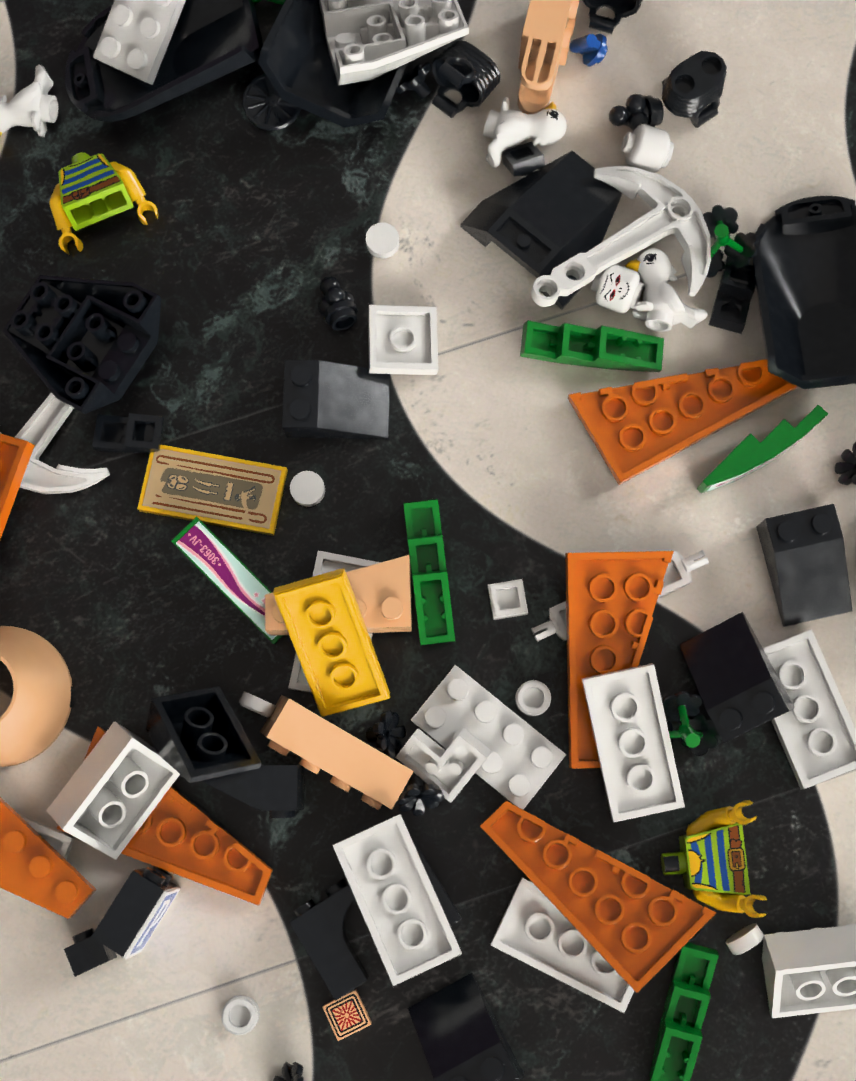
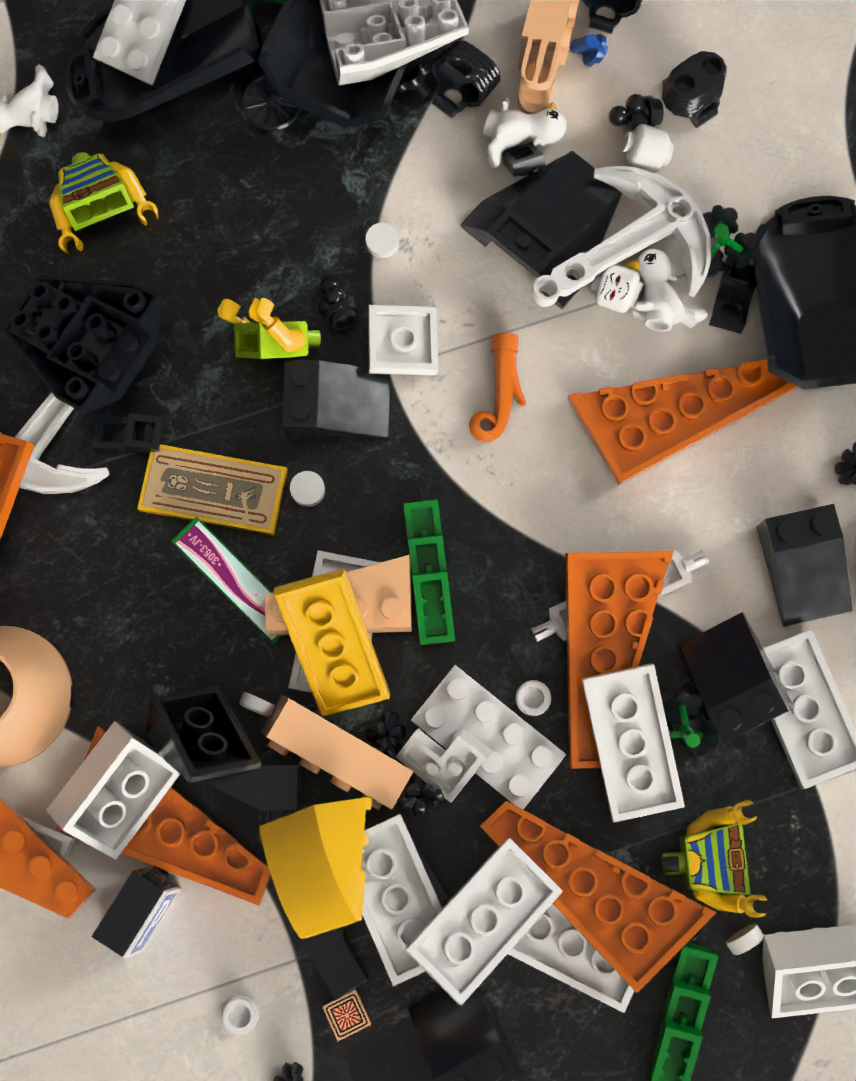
black plate [64,928,117,977] -> none
white tile [487,579,528,620] -> none
green slope [520,320,664,372] -> none
green slope [697,405,828,494] -> none
none -> torso [218,298,321,359]
none -> yellow wedge [259,797,372,939]
none -> white plate [404,838,563,1005]
none -> orange plant [469,333,526,442]

